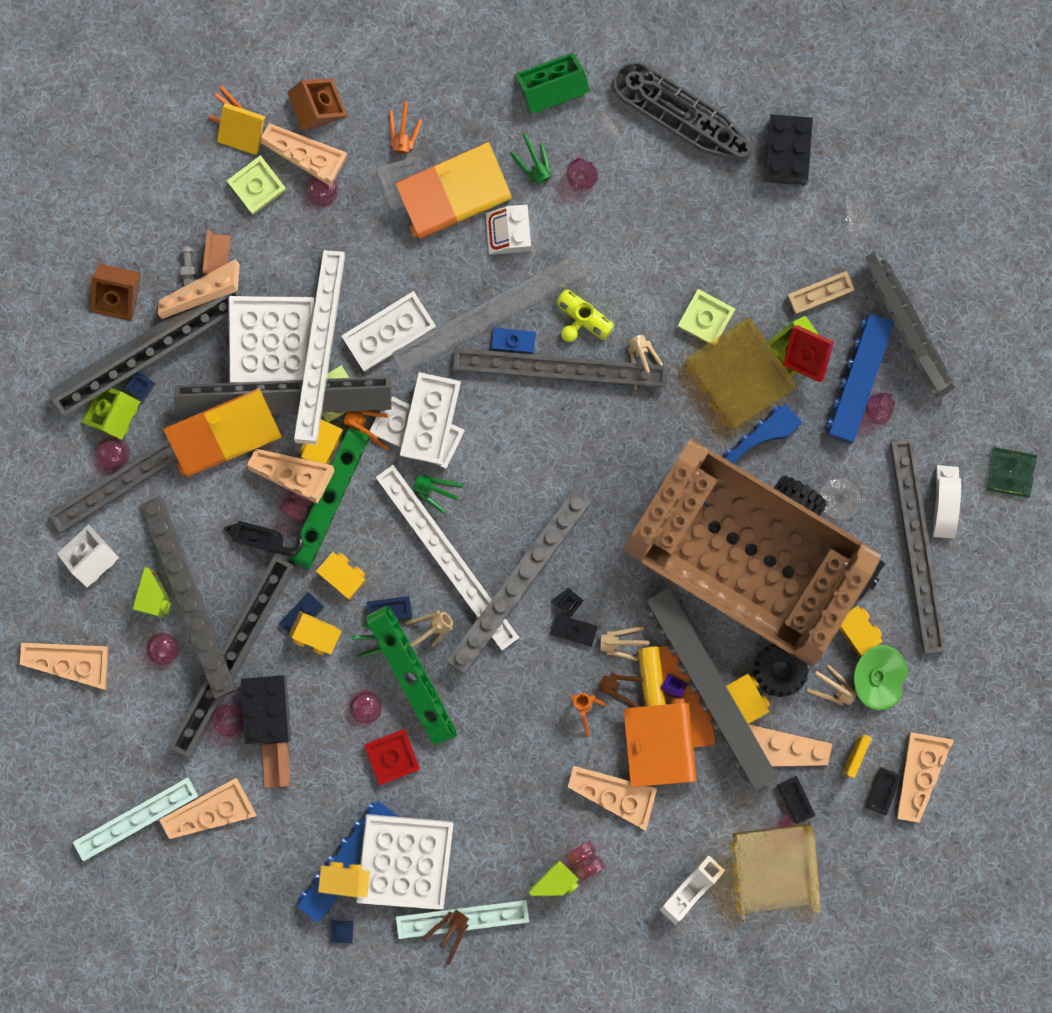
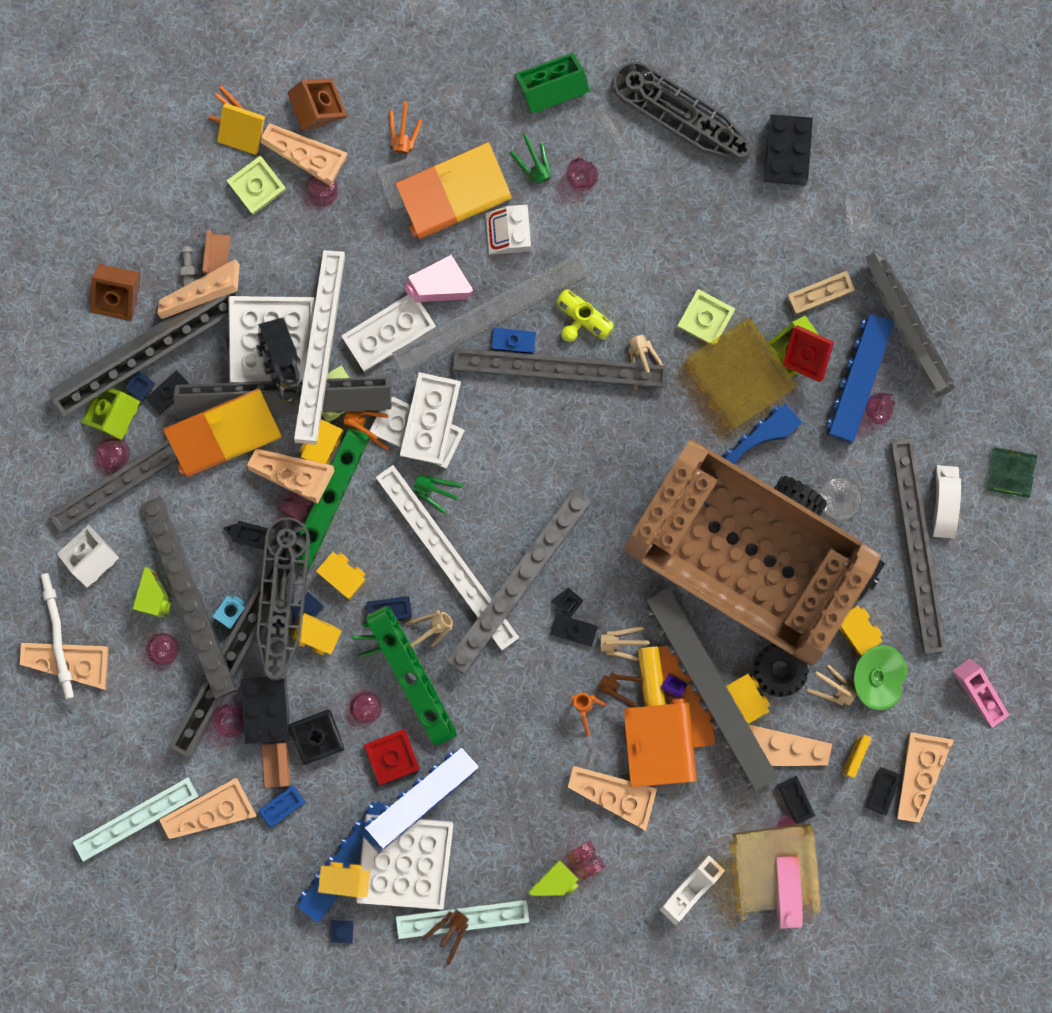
none -> white bar [40,573,74,699]
none -> black plate [145,370,189,415]
none -> medium azure brick [213,595,246,630]
none -> black brick [255,317,300,404]
none -> dark grey beam [256,517,310,681]
none -> blue plate [258,785,306,829]
none -> black brick [289,710,345,765]
none -> brick [362,748,479,854]
none -> slope [405,255,473,302]
none -> bright pink slope [776,856,802,929]
none -> bright pink slope [953,658,1009,728]

